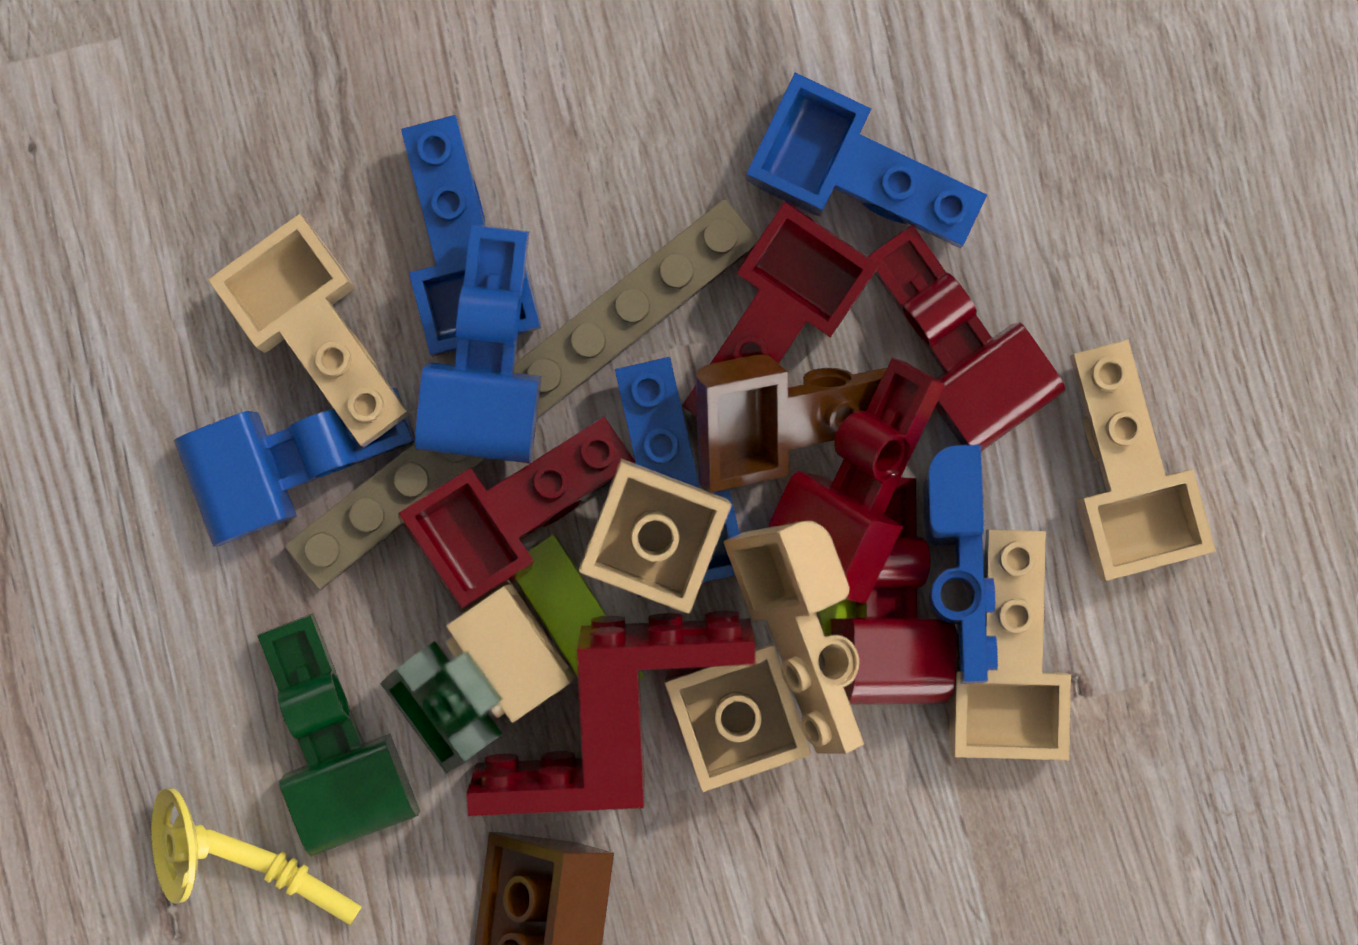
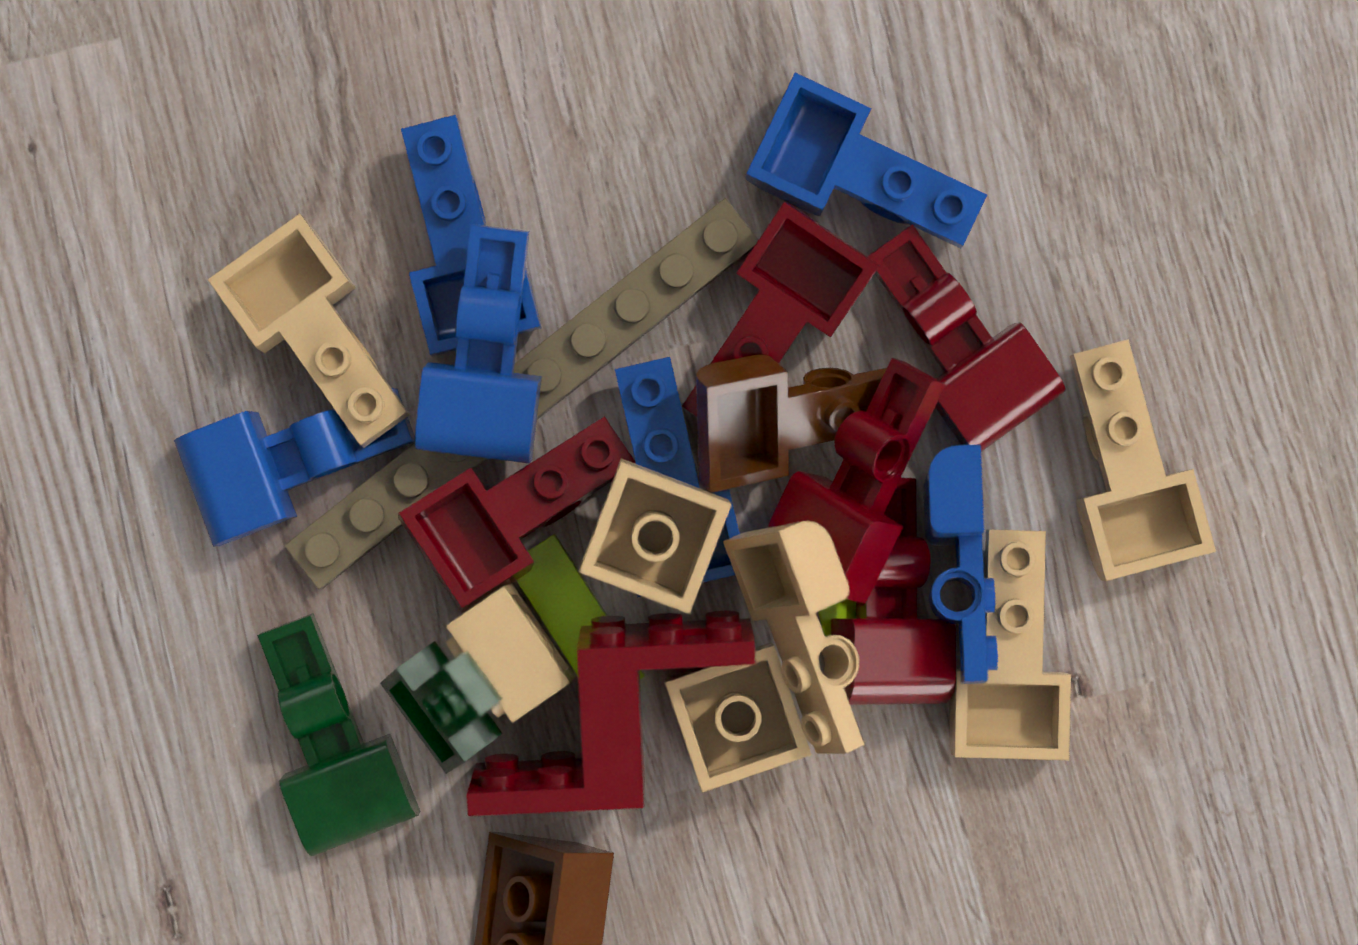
light yellow dish [151,788,362,926] -> none

